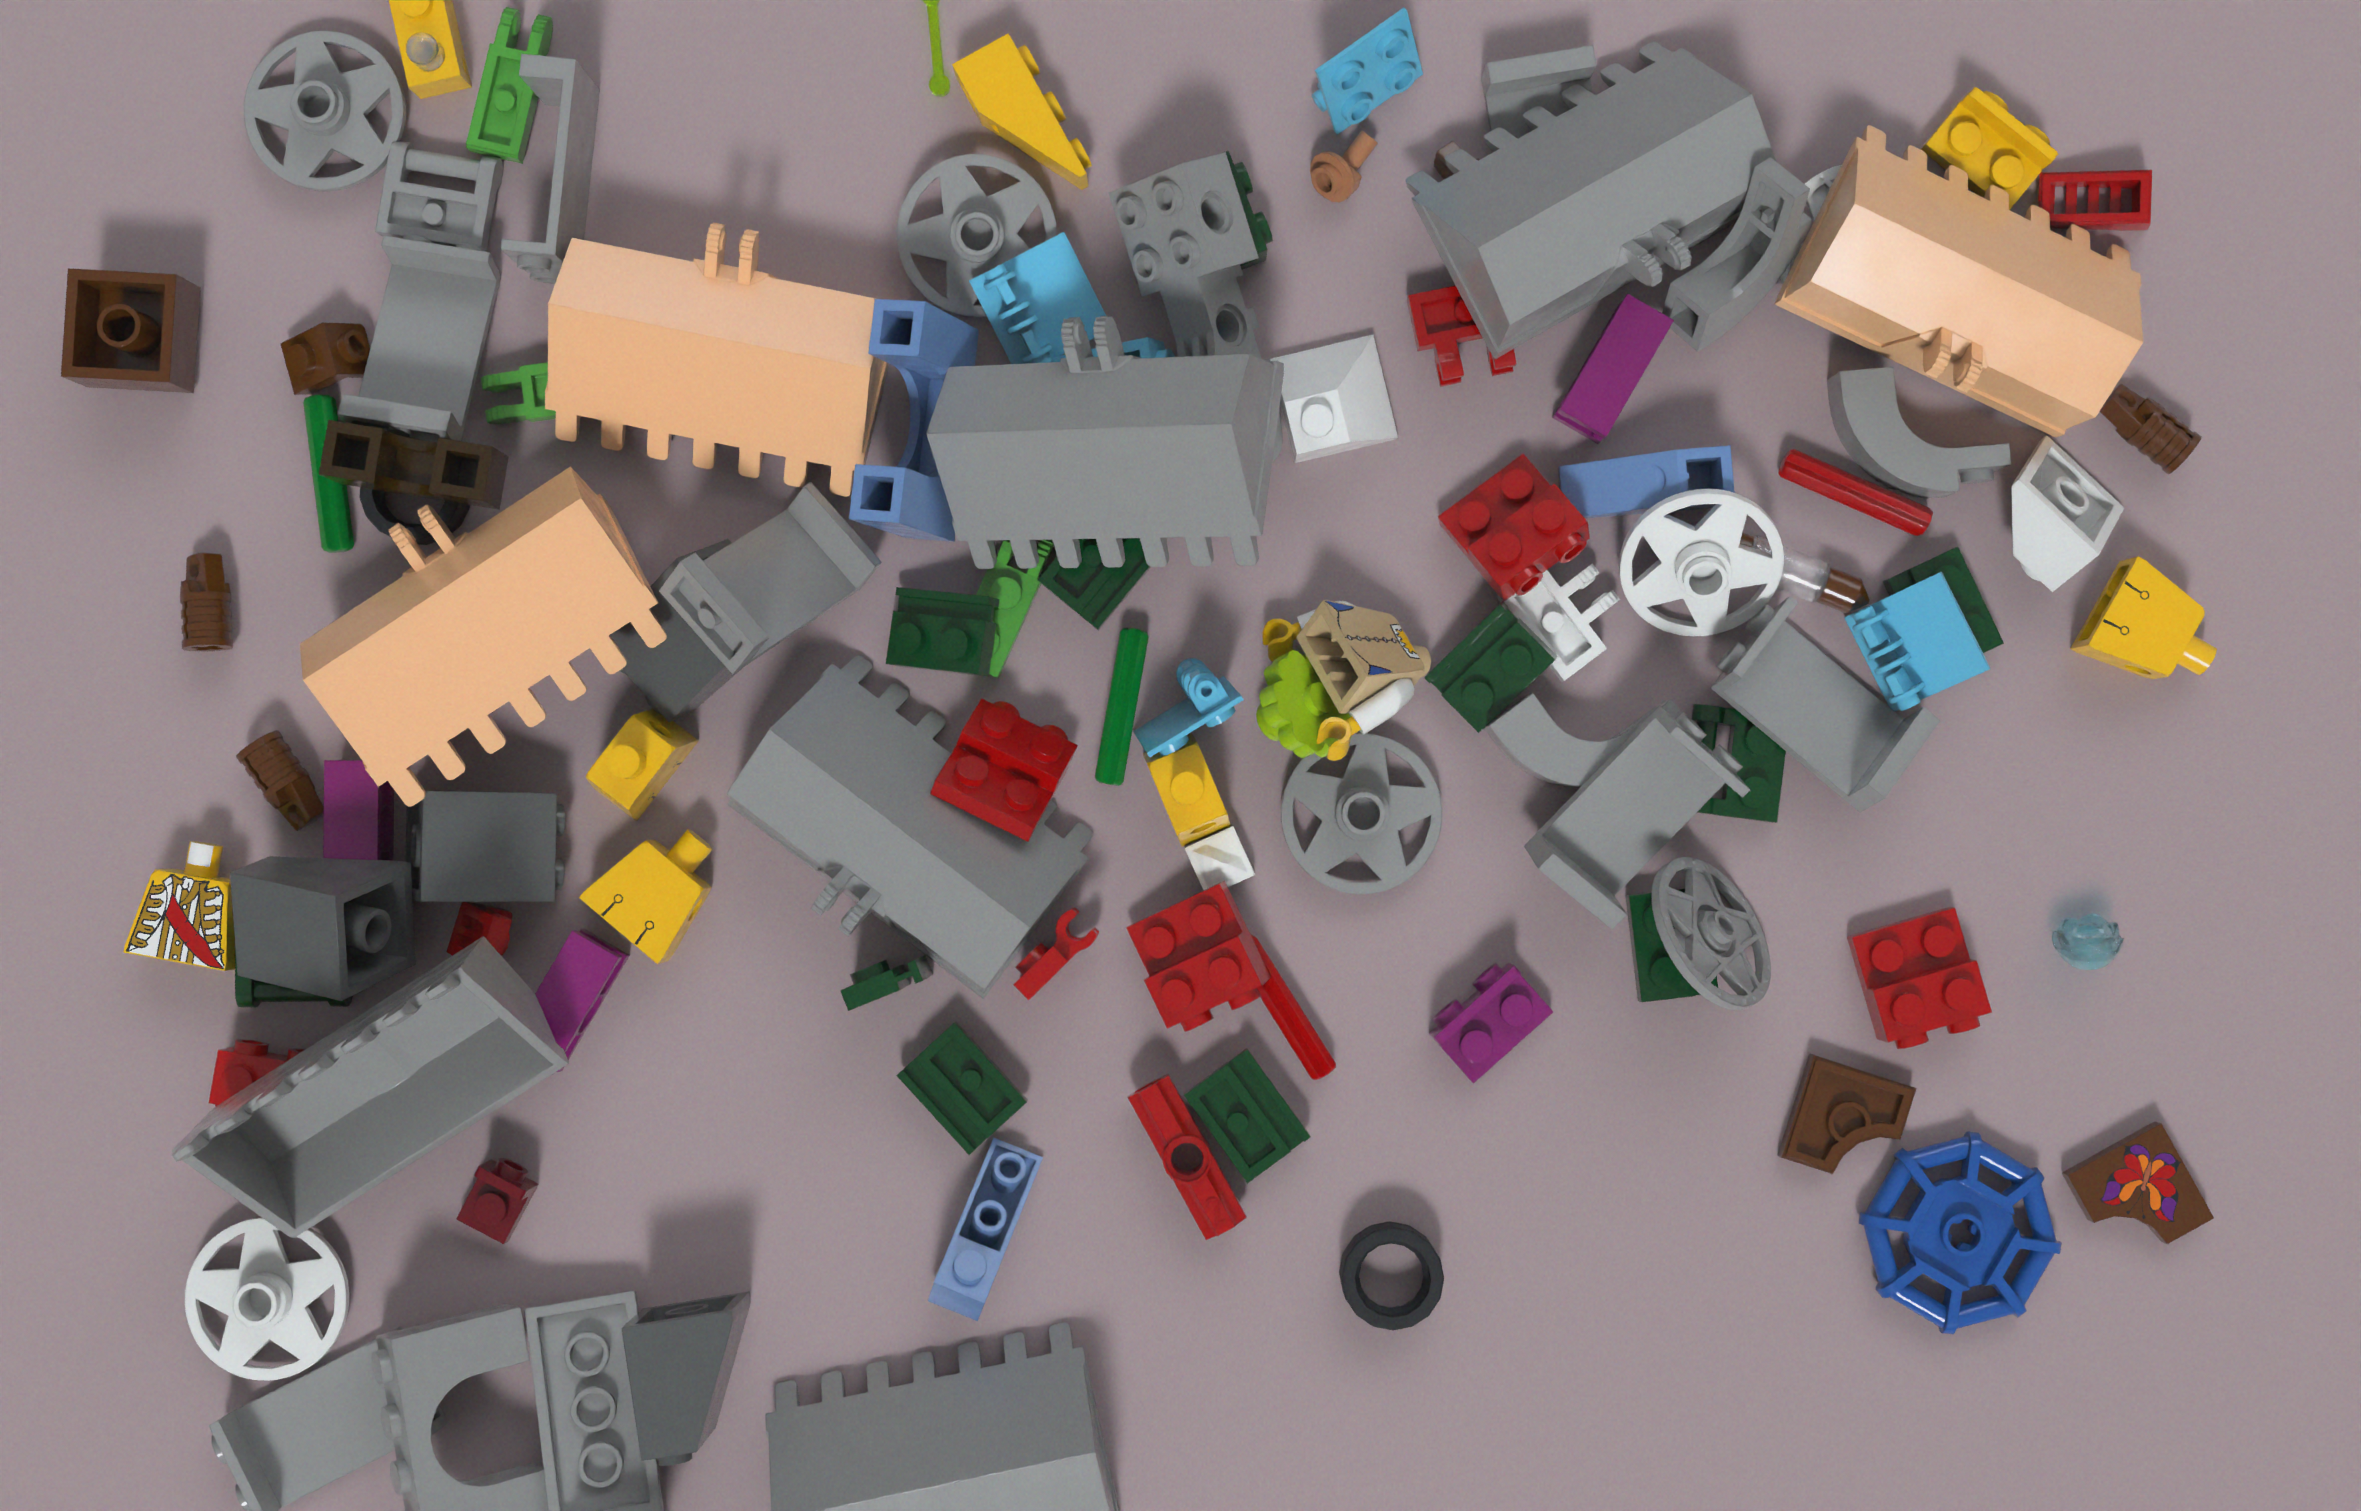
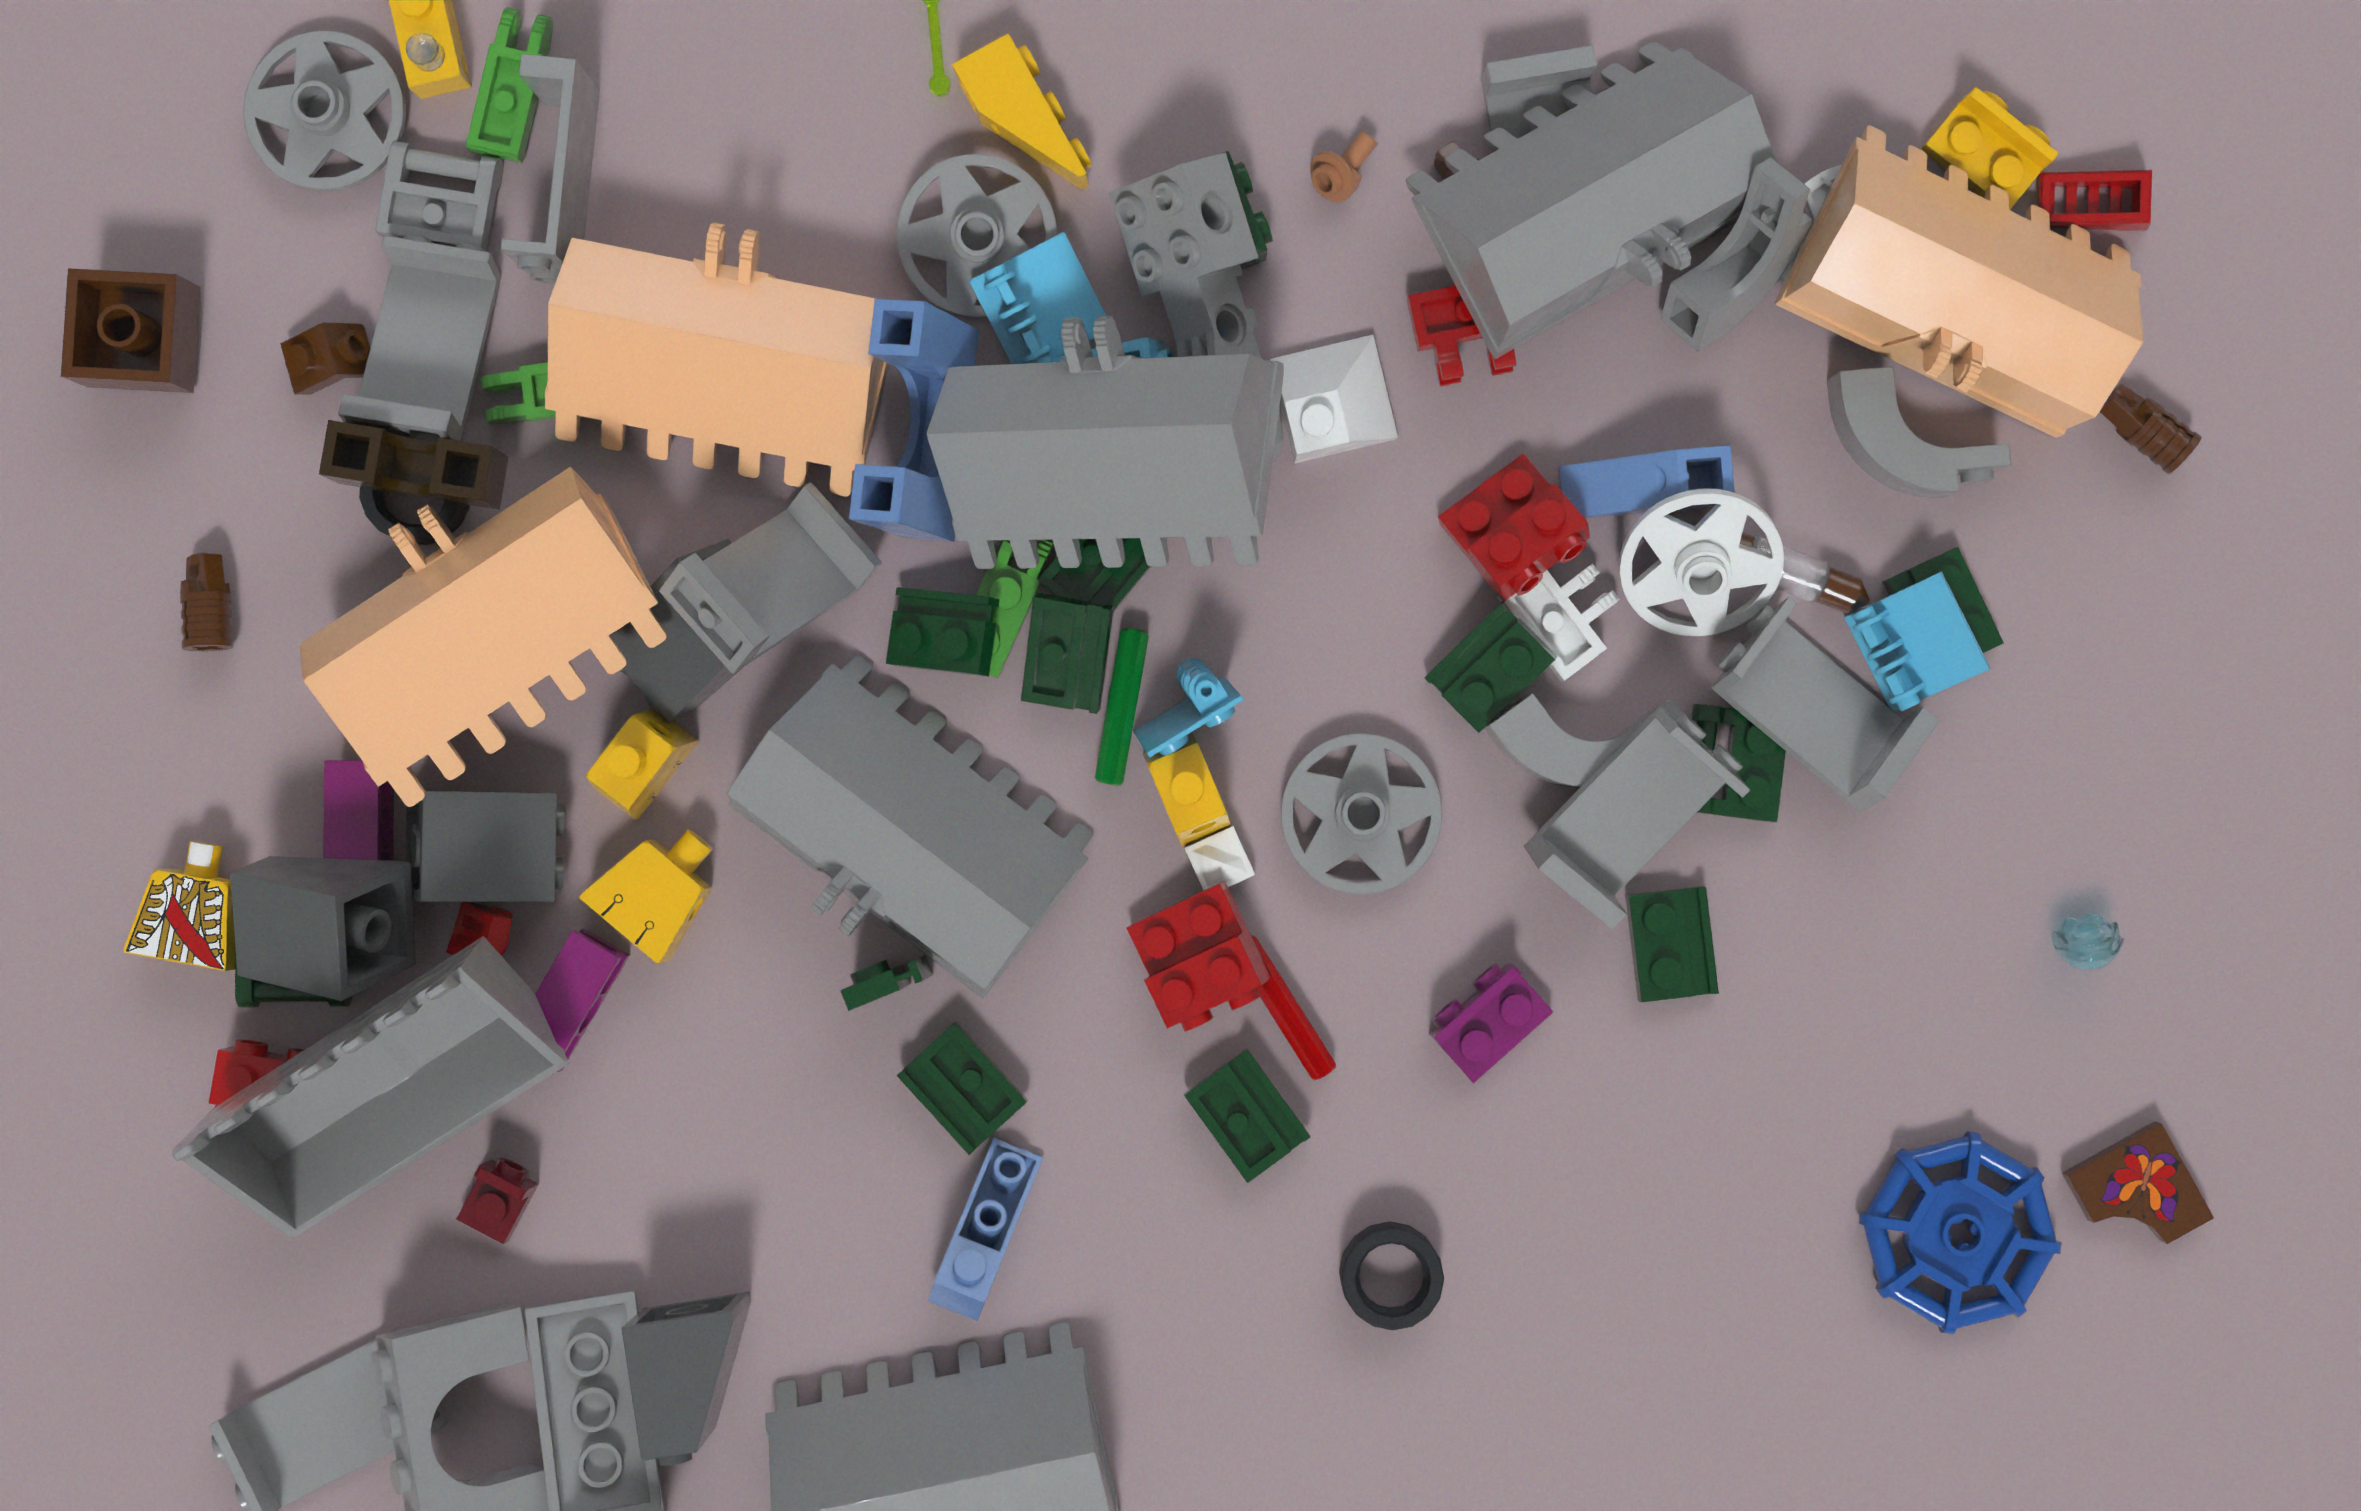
white wheel [185,1217,350,1381] -> none
reddish brown hinge [236,730,324,831] -> none
green axle [303,394,354,553] -> none
red plate [930,698,1078,842] -> none
red plate [1013,907,1099,1000] -> none
red piece [1127,1074,1247,1240] -> none
lime plant [1256,650,1352,758] -> none
tan torso [1263,600,1431,761] -> none
medium azure hinge [1312,8,1423,135] -> none
magenta piece [1552,293,1674,444] -> none
light grey wheel [1652,857,1771,1010] -> none
red axle [1778,449,1933,536] -> none
reddish brown tile [1778,1054,1917,1174] -> none
red plate [1847,907,1992,1049] -> none
white slope [2011,435,2124,592] -> none
yellow torso [2070,556,2217,679] -> none
none -> dark green plate [1021,593,1114,714]

